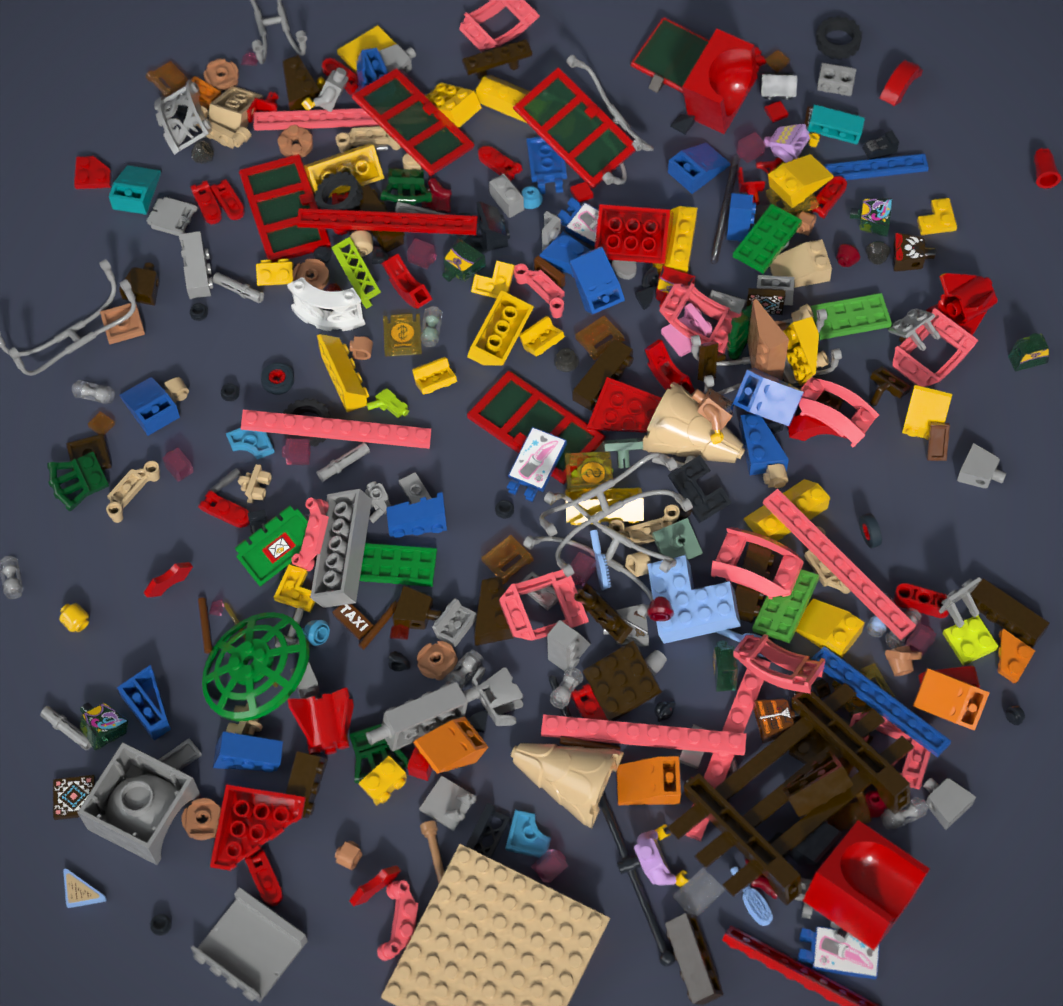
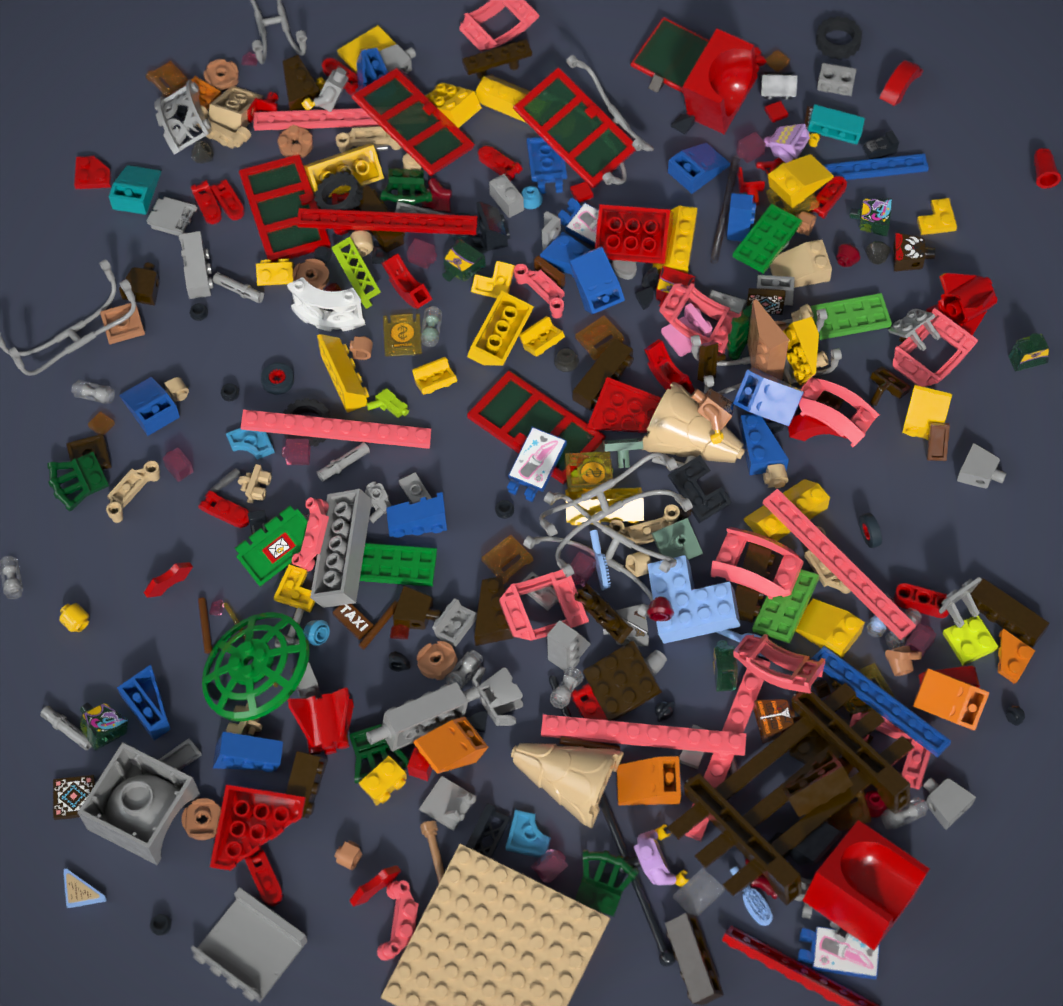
none -> dark green plate [574,850,640,917]

